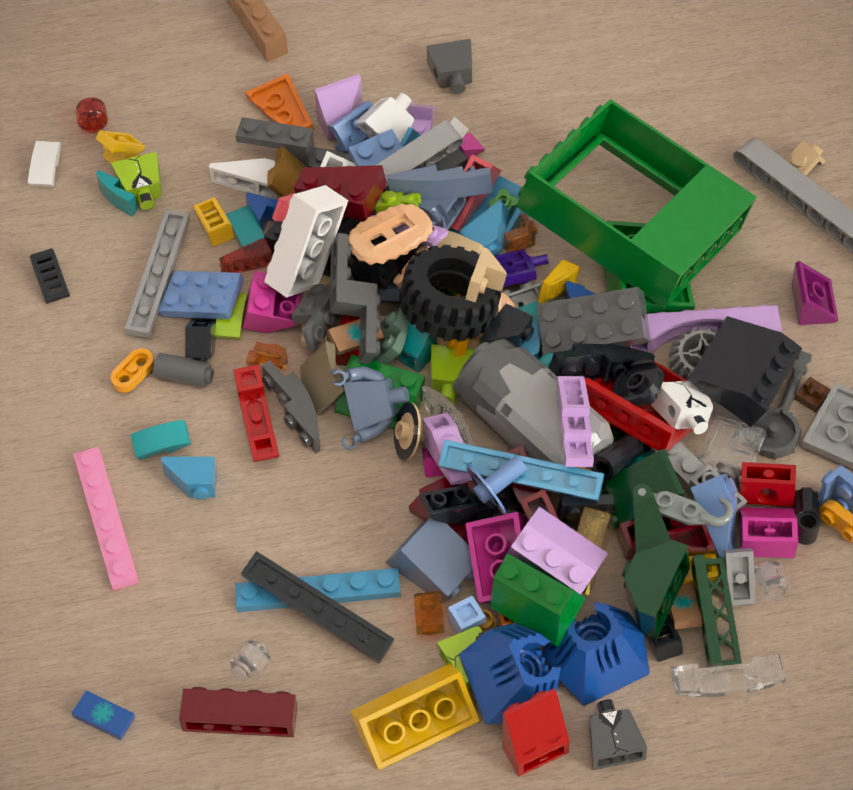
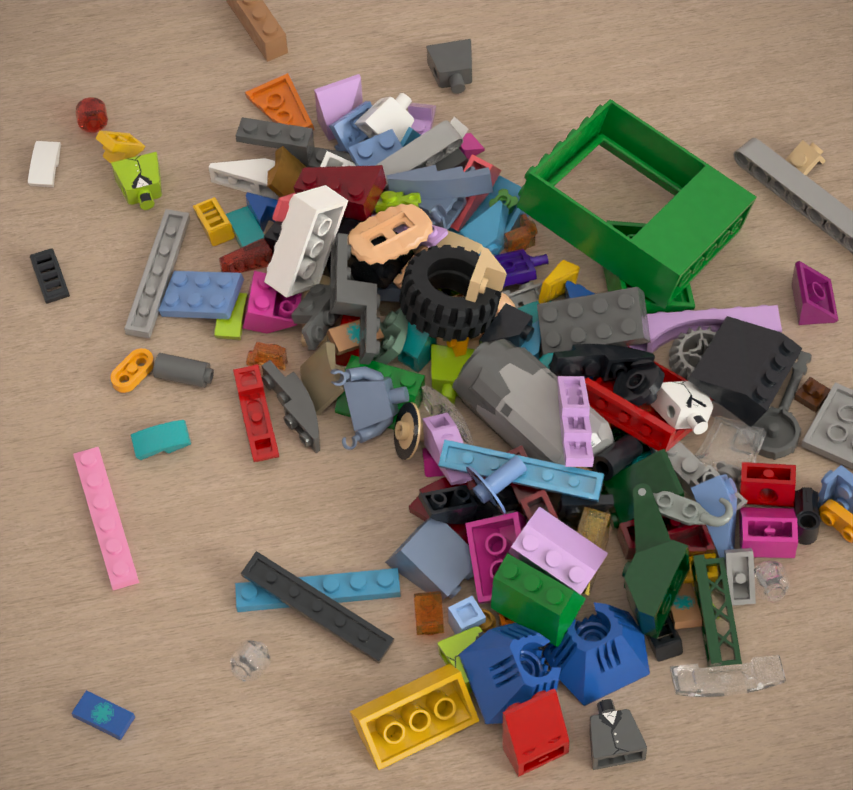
teal slope [96,170,138,217] -> none
dark azure slope [161,457,217,499] -> none
dark red brick [179,687,297,738] -> none
black slope [185,318,217,362] -> none

